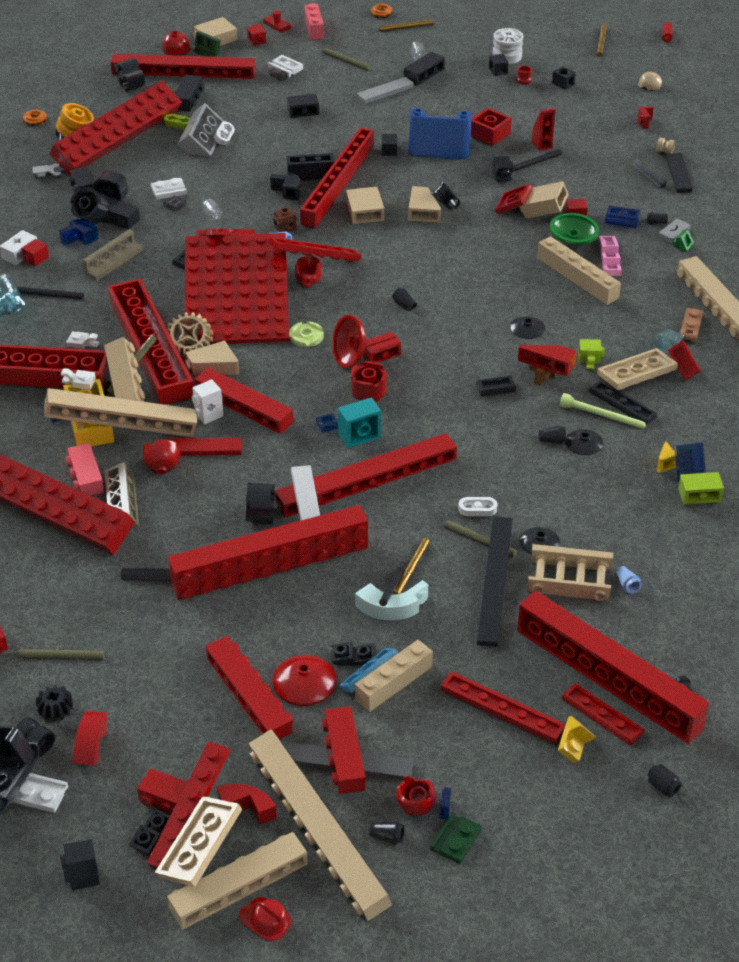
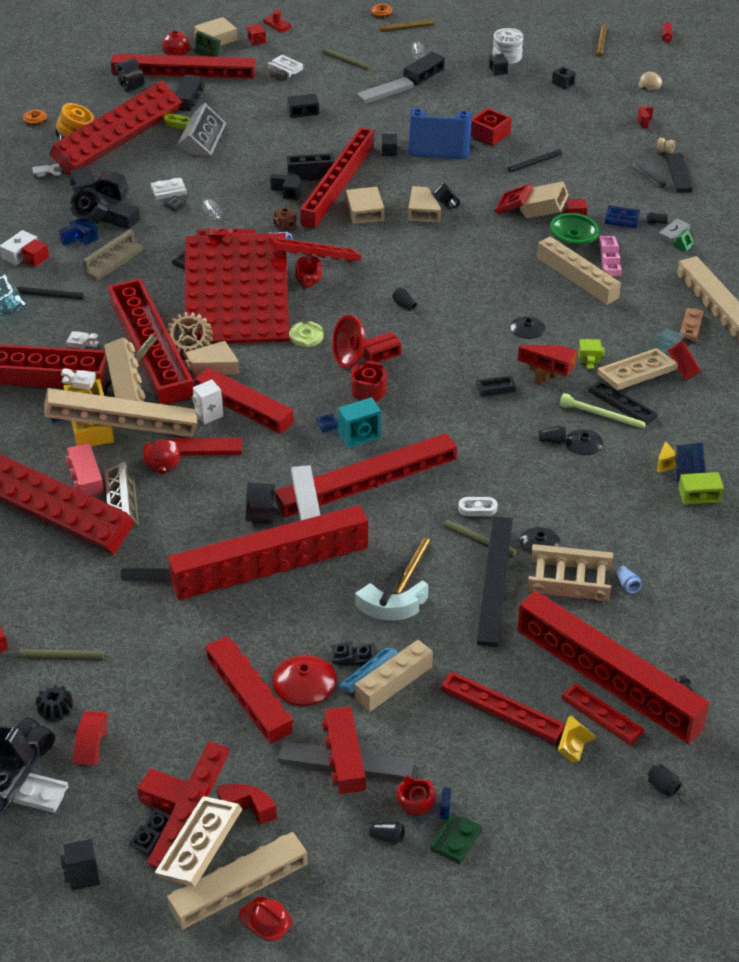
white plate [214,121,235,145] -> none
tan brick [249,729,392,921] -> none
coral brick [304,3,324,40] -> none
black brick [492,156,514,181] -> none
red wheel [517,65,532,85] -> none
red slope [531,108,556,151] -> none

